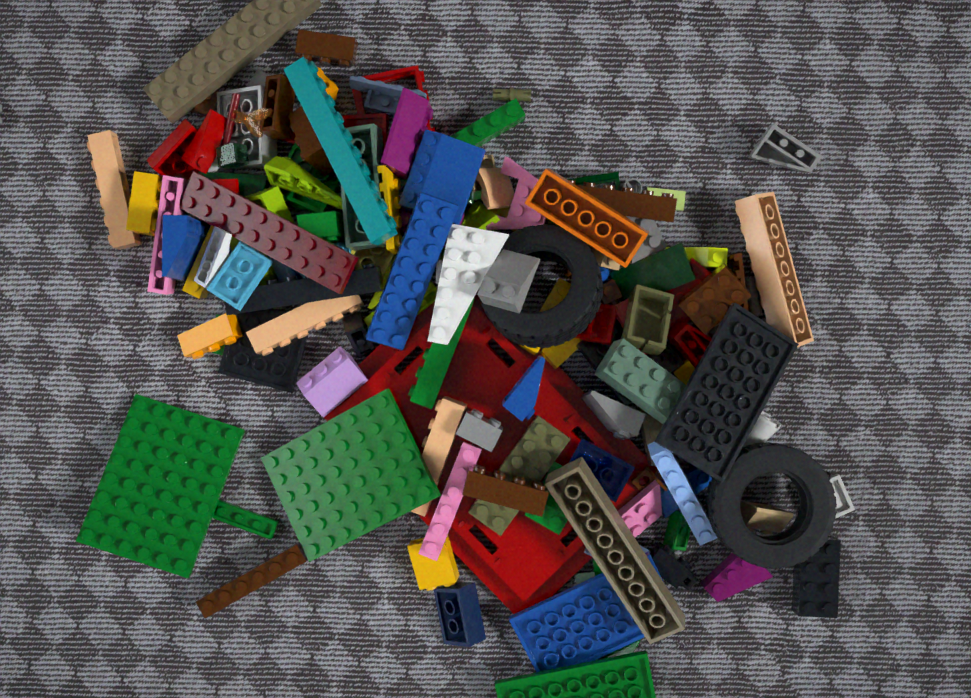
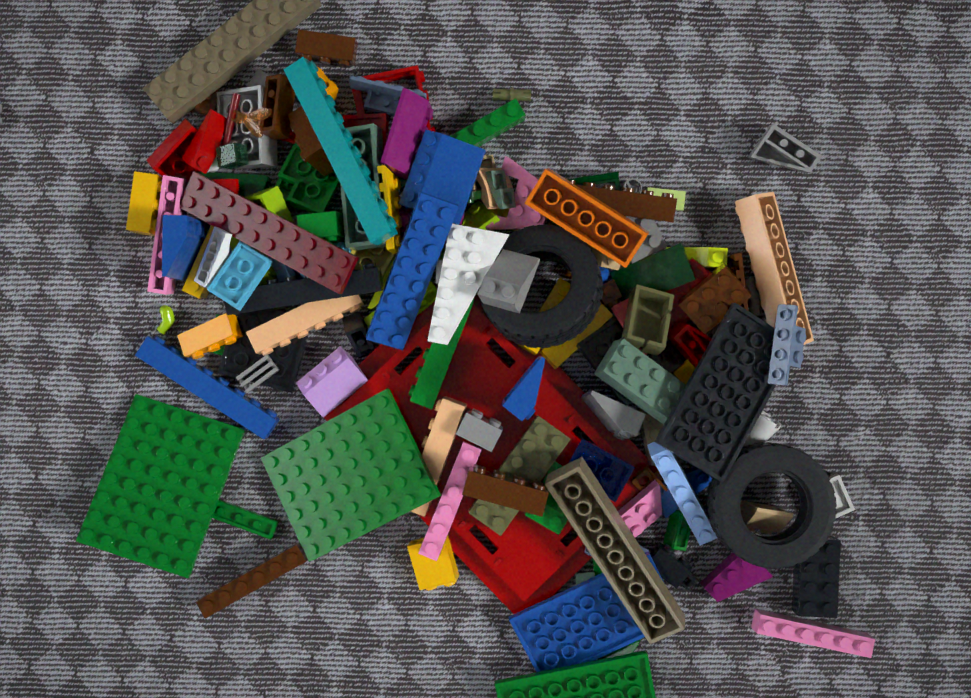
light nougat brick [87,130,142,250] -> none
lime wedge [264,156,343,209] -> none
dark blue slope [434,582,486,647] -> none
red slope [575,304,618,345] -> none
none -> blue brick [135,335,280,439]
none -> lime arm [157,305,175,334]
none -> light grey tile [236,355,279,393]
none -> sand green slope [486,170,516,209]
none -> bright pink brick [751,609,875,658]
none -> sand blue bracket [768,304,806,386]

